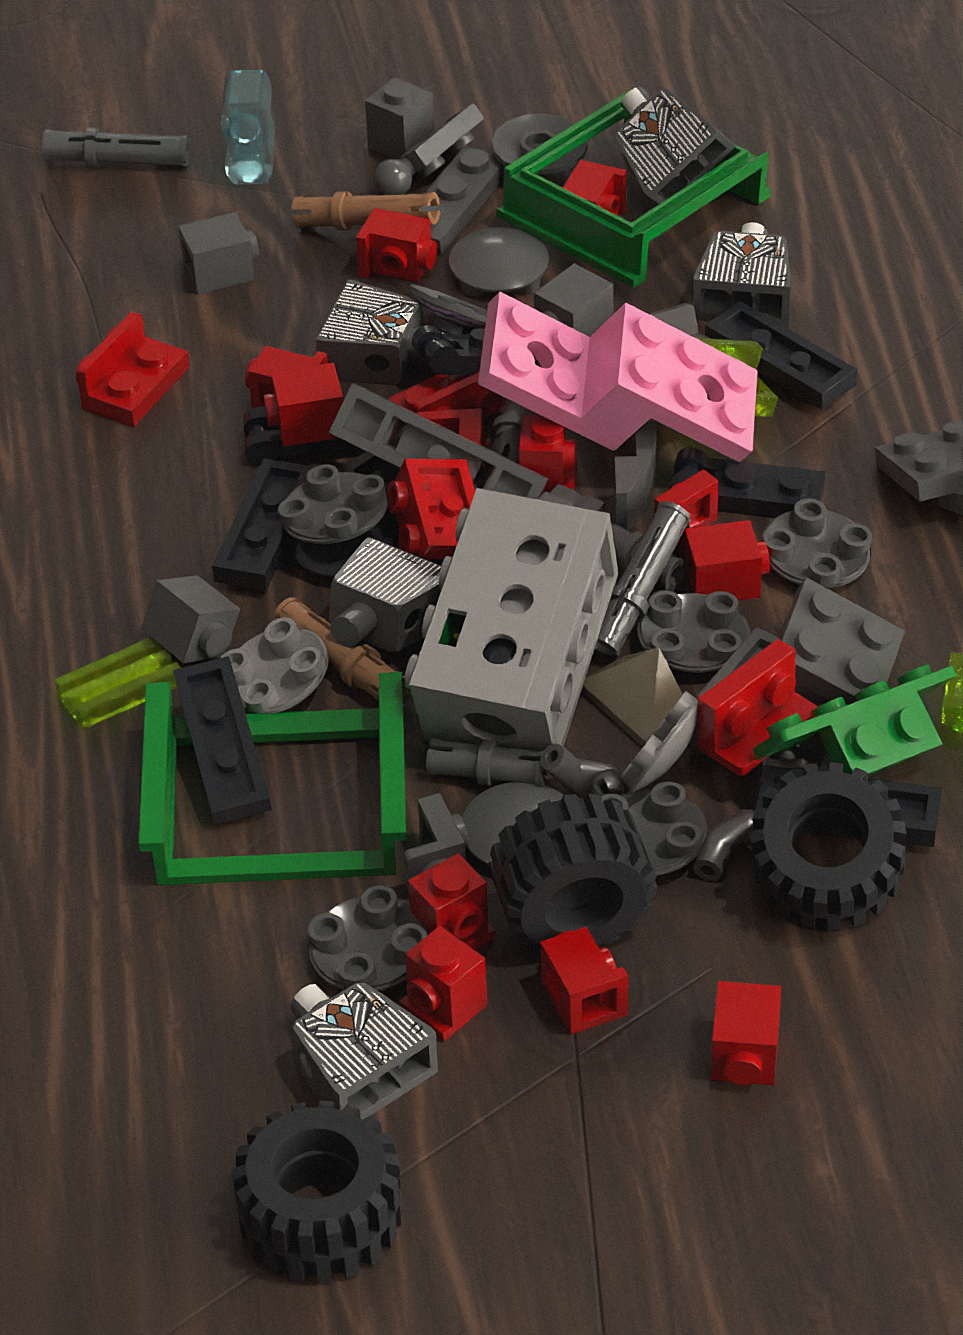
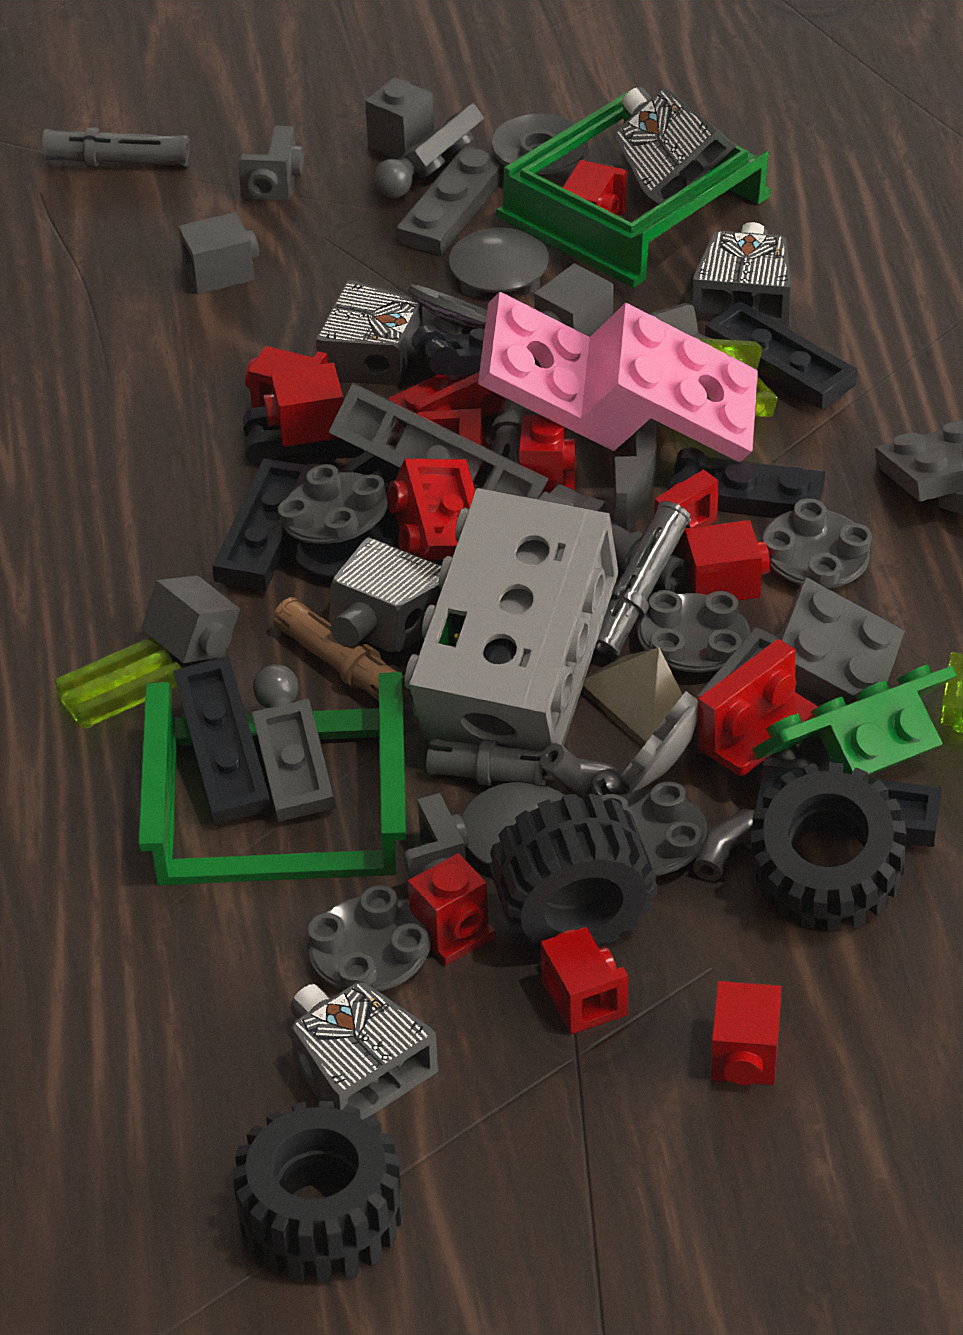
red bracket [76,311,190,427] -> none
clear light blue brick [221,70,276,184] -> none
light grey dish [221,617,329,714] -> none
medium nougat pin [292,191,440,231] -> none
red brick [356,208,437,282] -> none
red brick [399,926,487,1042] -> none
none -> dark grey bracket [238,126,304,201]
none -> dark grey plate [252,664,336,822]

